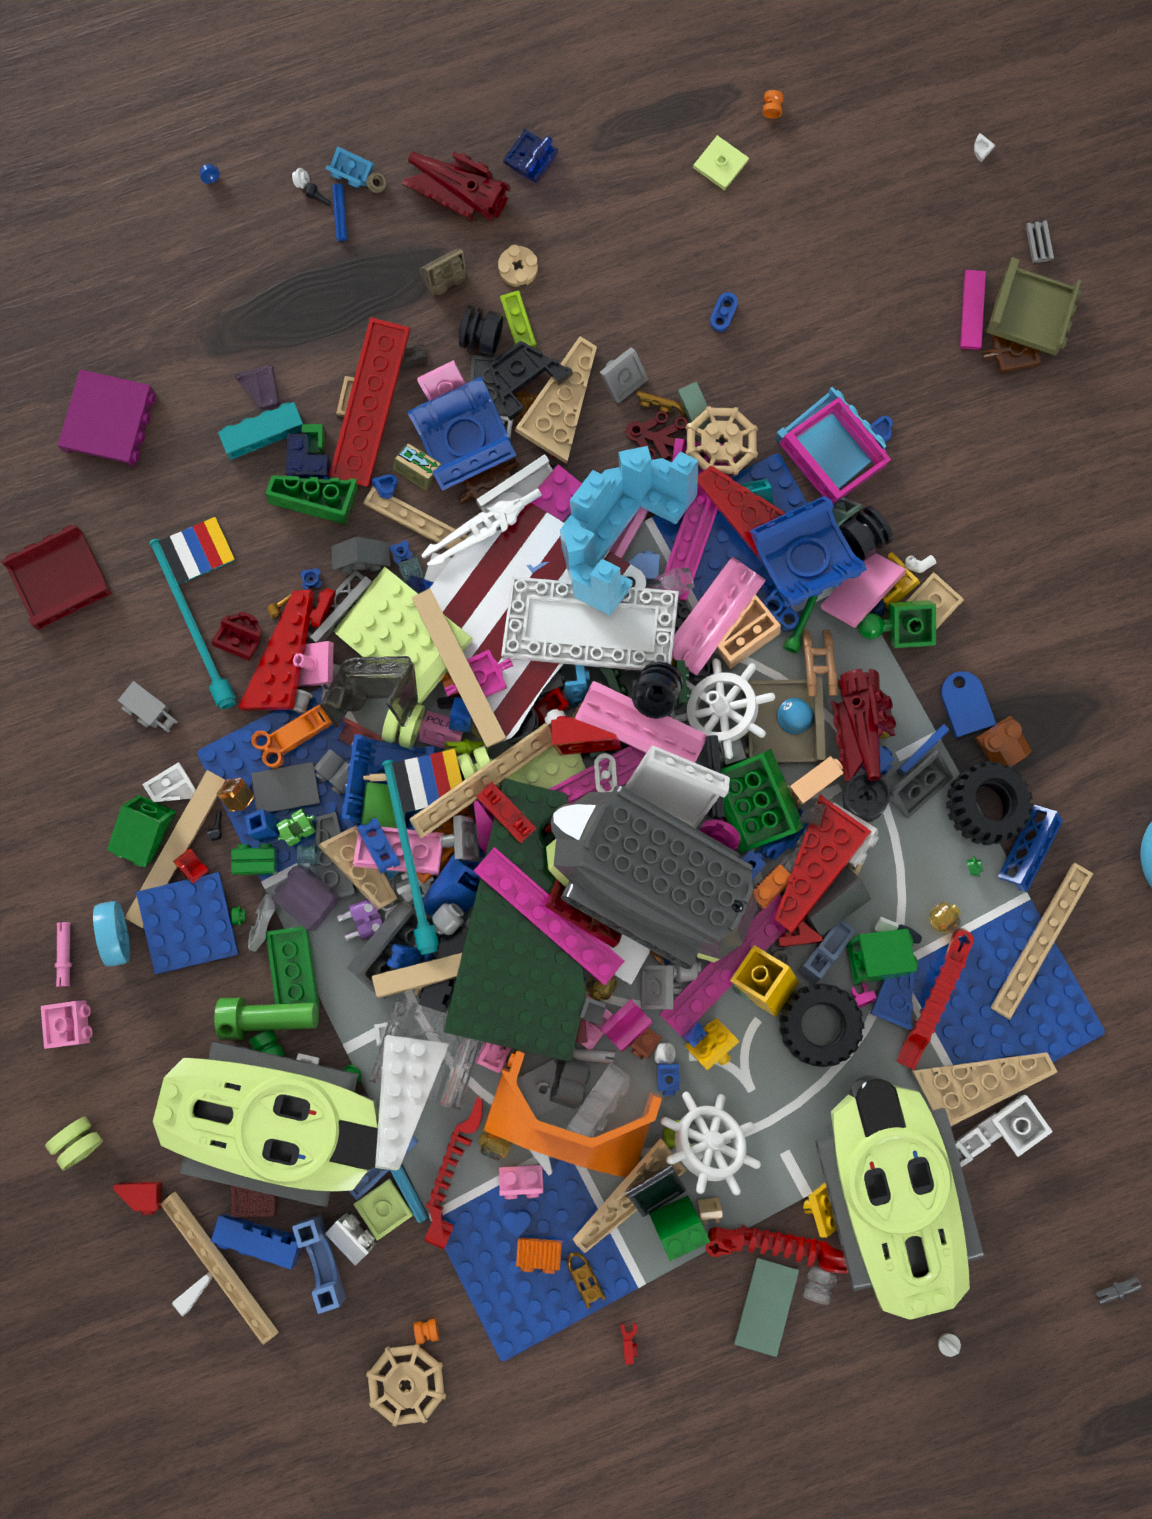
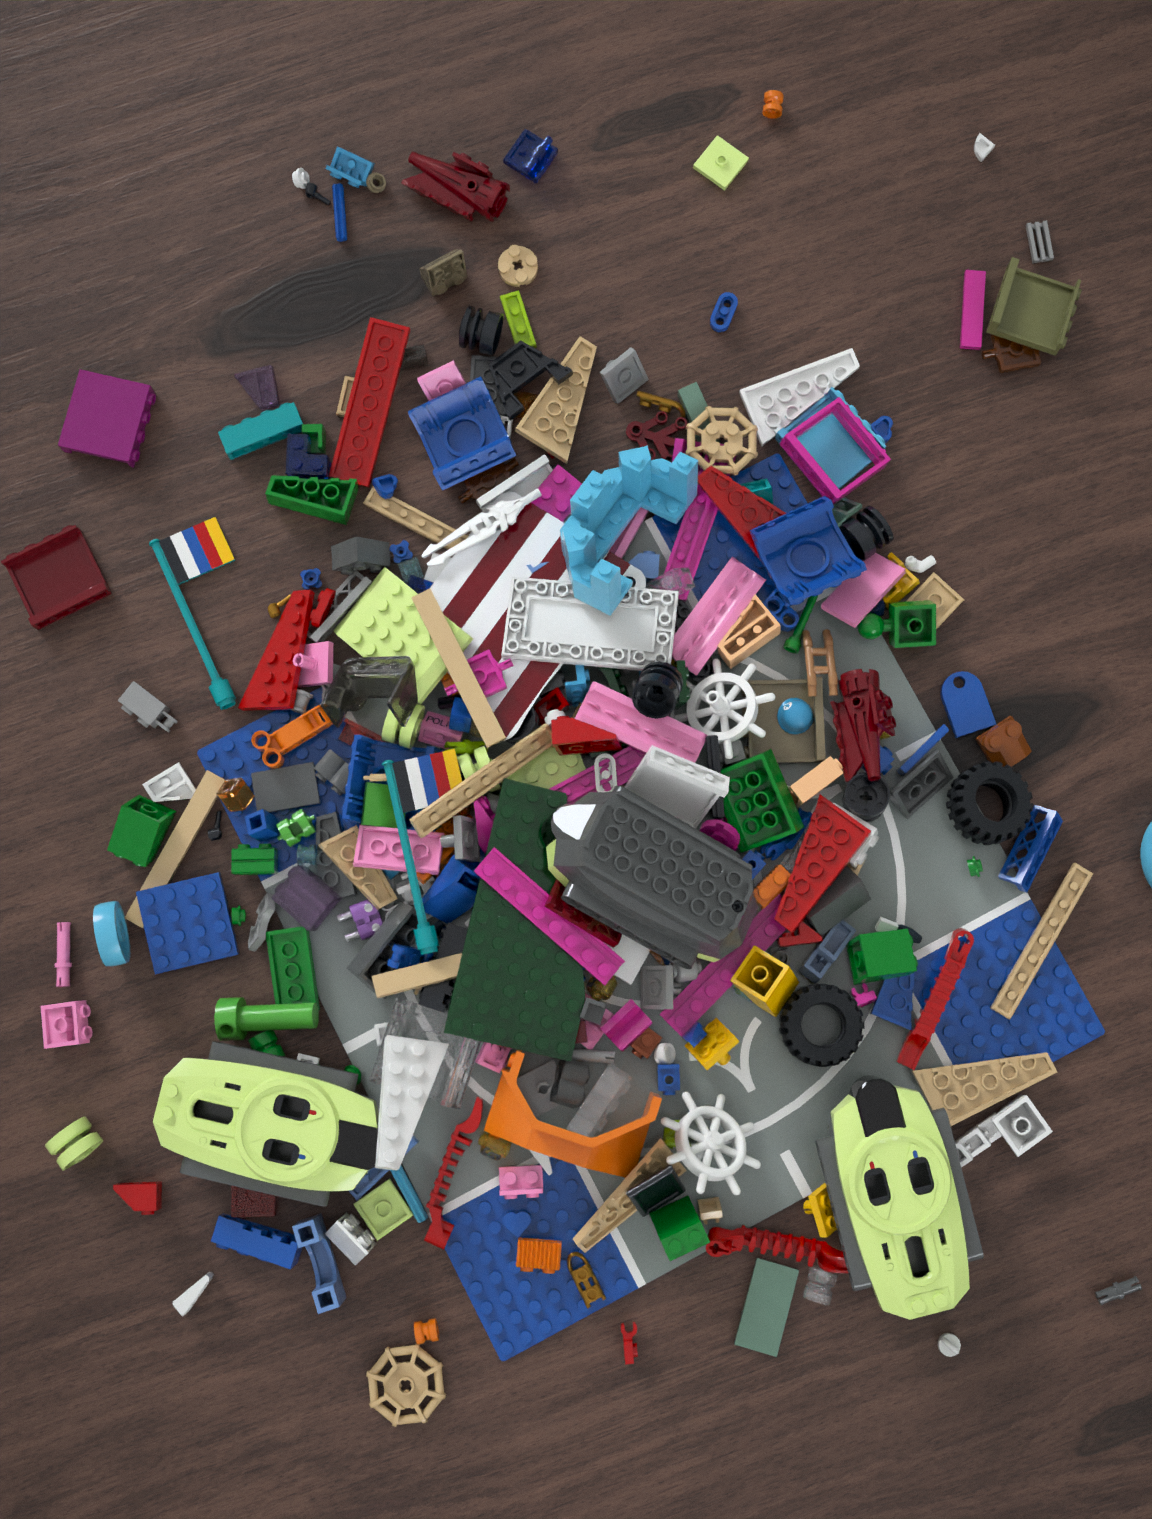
tan tile [160,1192,279,1345] -> none
red panel [173,848,209,884] -> none
blue plate [200,164,220,184] -> none
dark red slope [212,612,261,661] -> none
blue plate [356,818,400,874] -> none
panel [393,443,441,491] -> none
light grey head [432,903,464,935] -> none
red plate [476,782,536,844] -> none
clear smoke tile [799,804,826,827] -> none
clear yellow head [928,902,961,933] -> none
none -> white wing [739,348,860,447]

